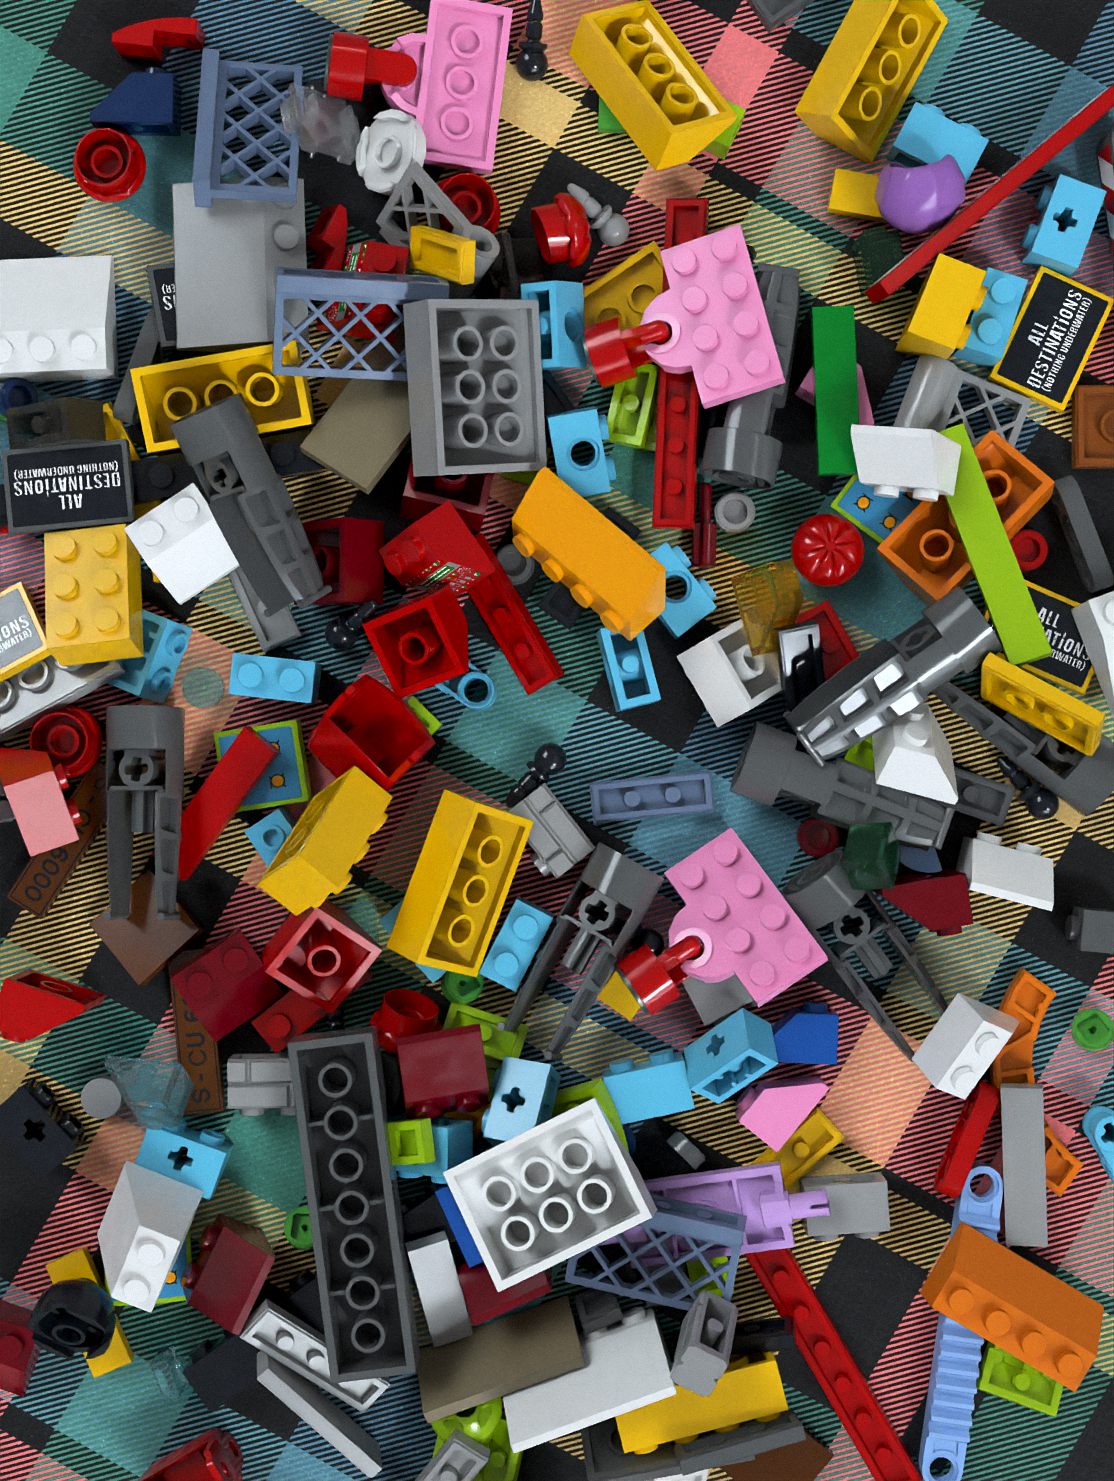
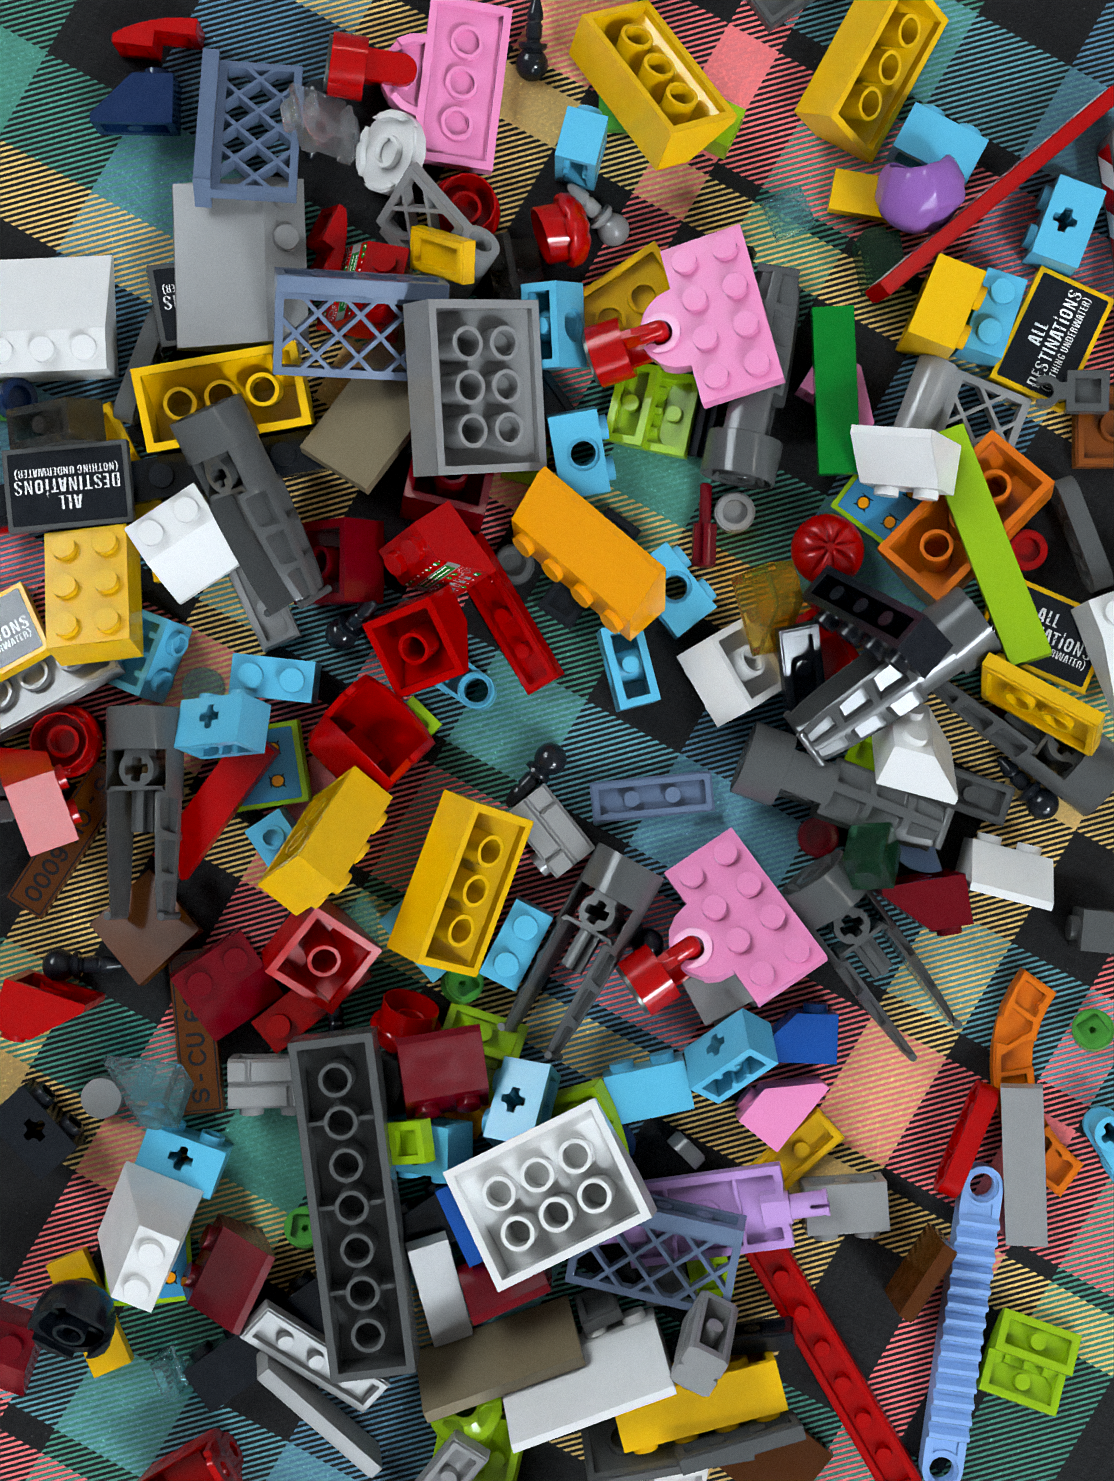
red piece [73,128,146,203] -> none
yellow tile [597,965,640,1021] -> none
red tile [652,198,709,530] -> none
white slope [912,993,1020,1100] -> none
orange slope [920,1221,1104,1392] -> none
none -> black bar [42,949,123,982]
none -> medium azure brick [174,689,271,760]
none -> medium azure brick [555,105,609,191]
none -> clear light blue plate [761,185,816,243]
none -> black brick [800,565,954,679]
none -> reddish brown tile [884,1223,957,1323]
none -> dark grey plate [1035,370,1110,414]

